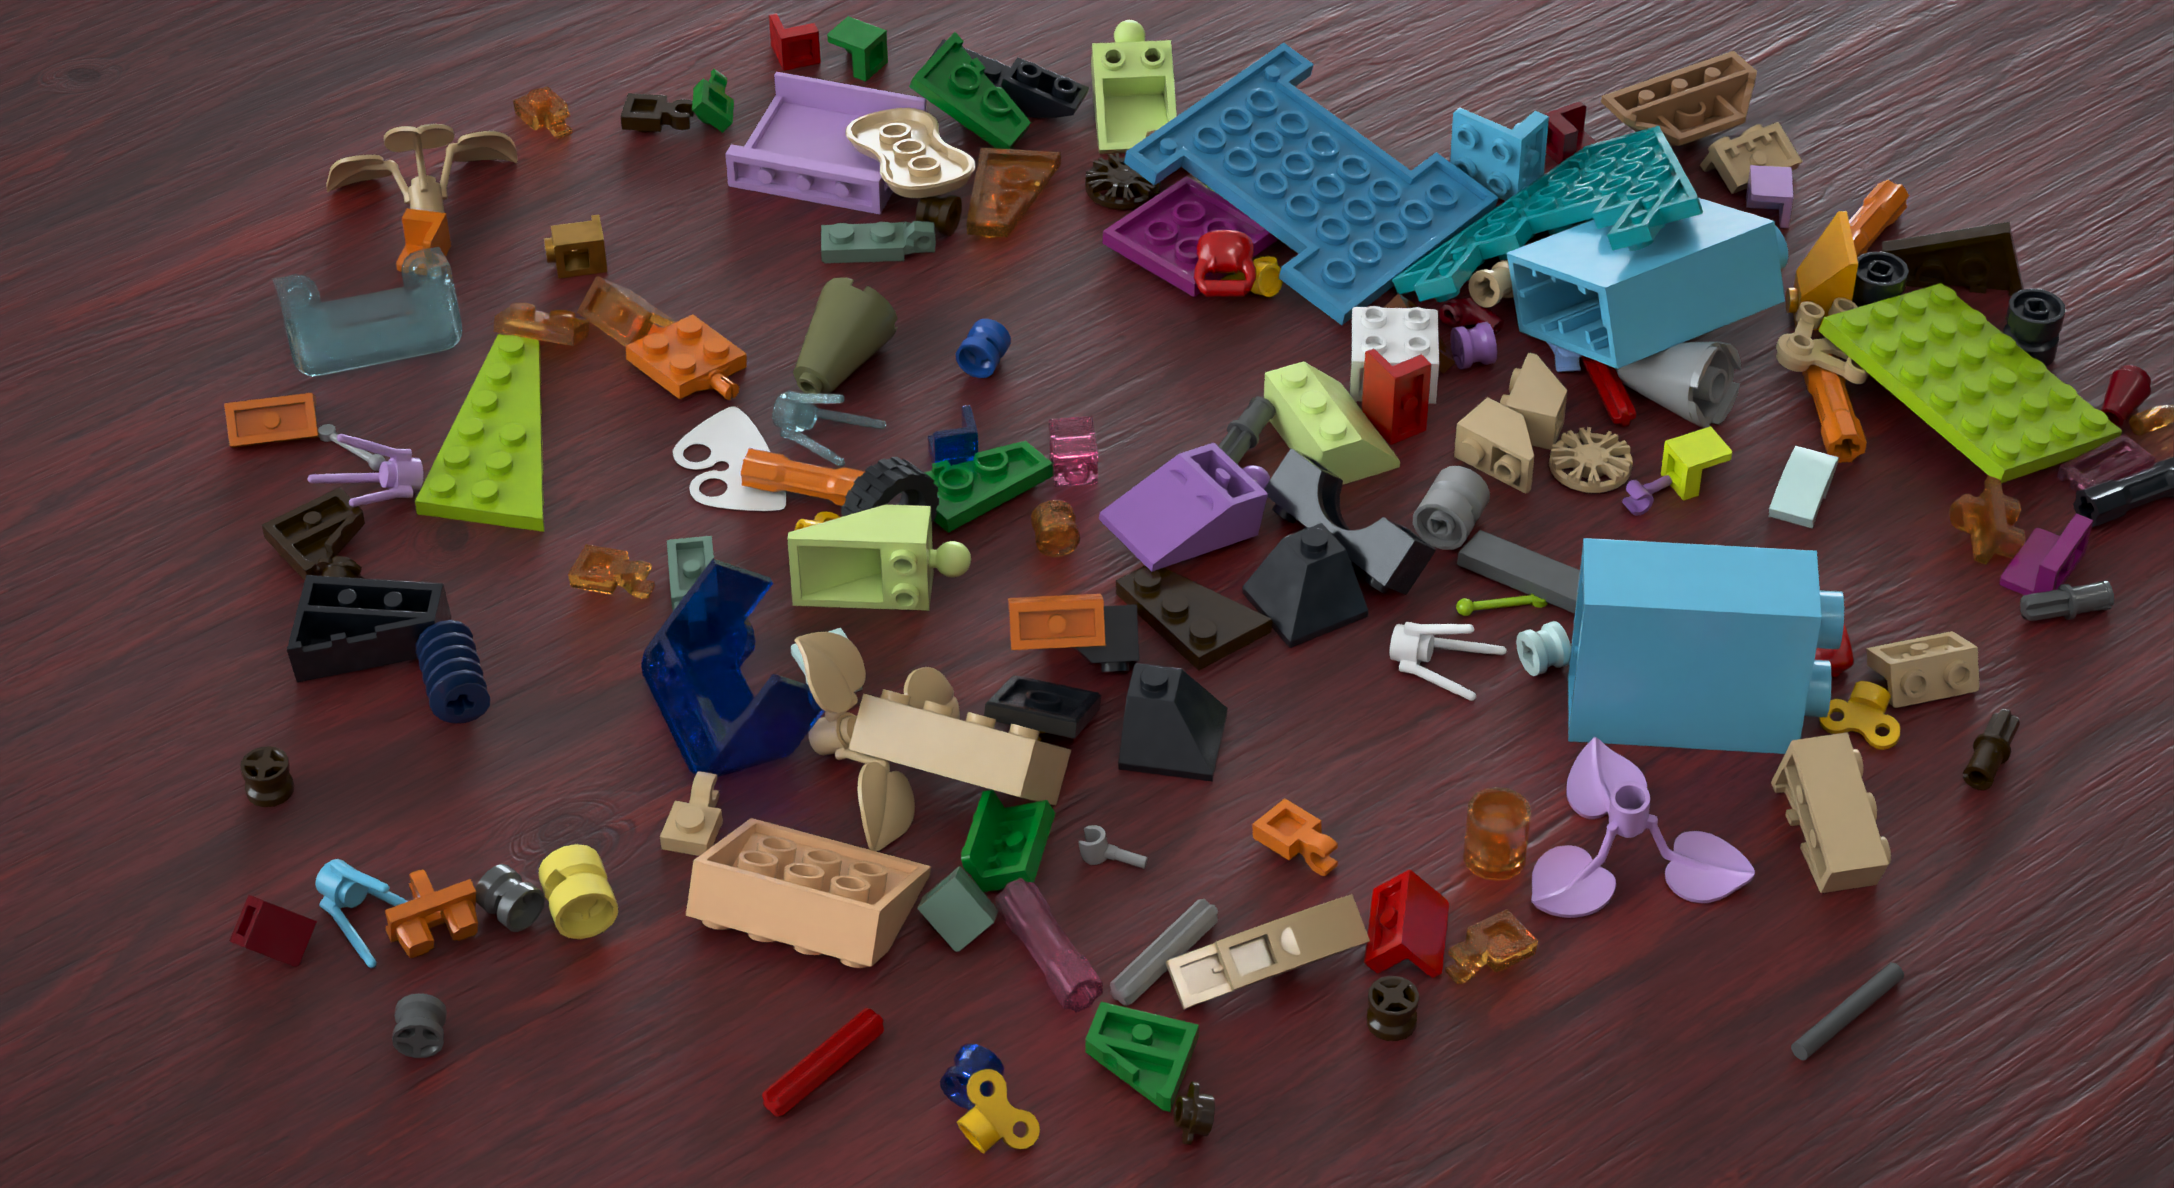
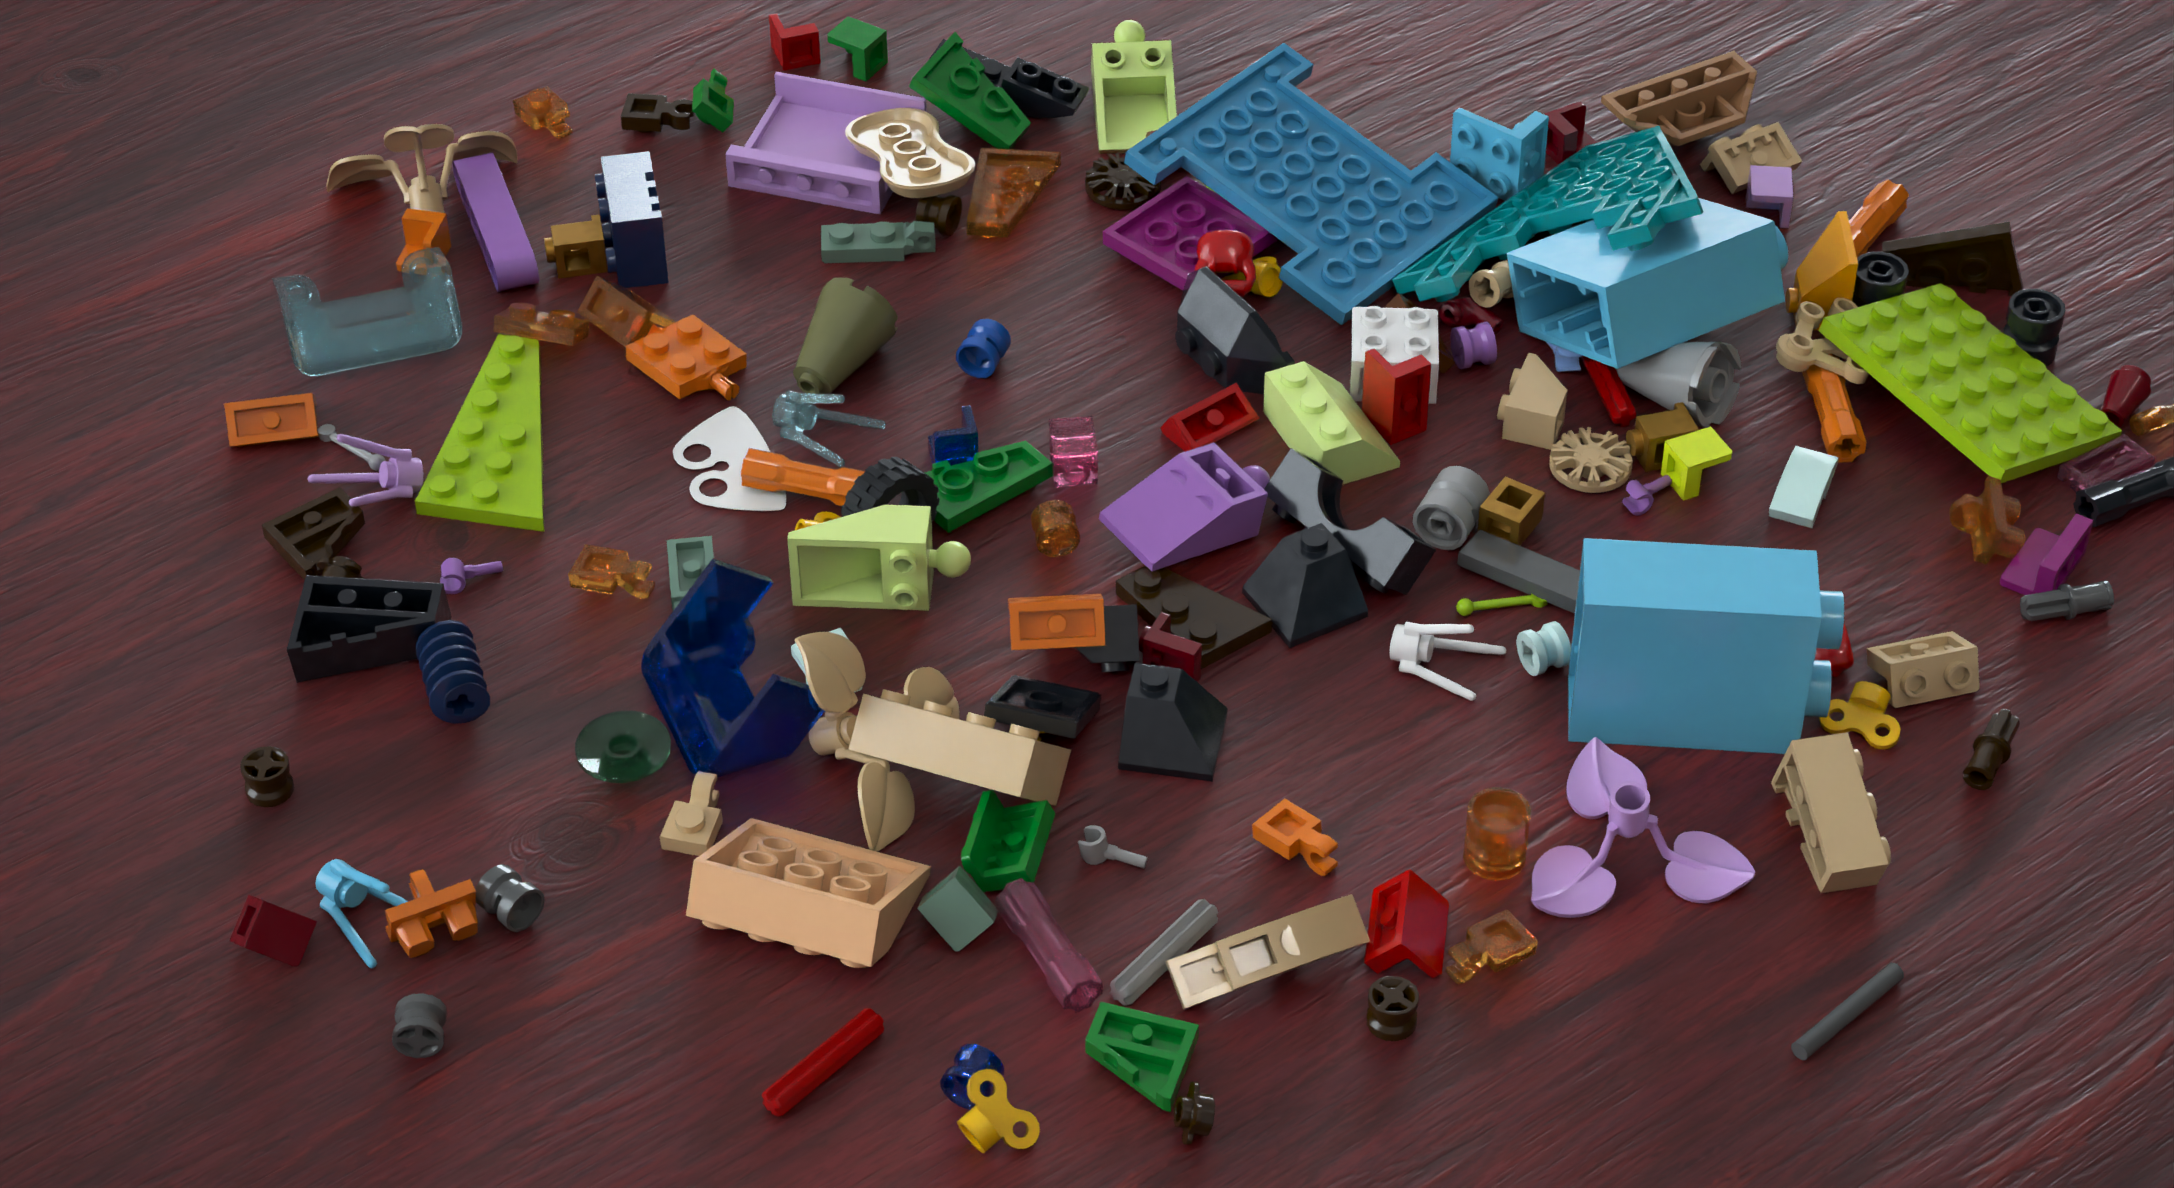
light yellow wheel [539,844,618,939] -> none
dark grey axle [1218,396,1276,464] -> none
tan slope [1454,397,1534,494] -> none
none -> medium lavender hand [440,558,503,594]
none -> medium lavender beam [452,152,539,292]
none -> clear green dish [575,711,671,783]
none -> dark blue wedge [595,151,669,289]
none -> dark red bracket [1139,612,1202,682]
none -> red slope [1160,382,1260,452]
none -> black wedge [1175,266,1295,394]
none -> pearl gold brick [1477,476,1545,546]
none -> pearl gold brick [1626,402,1699,472]

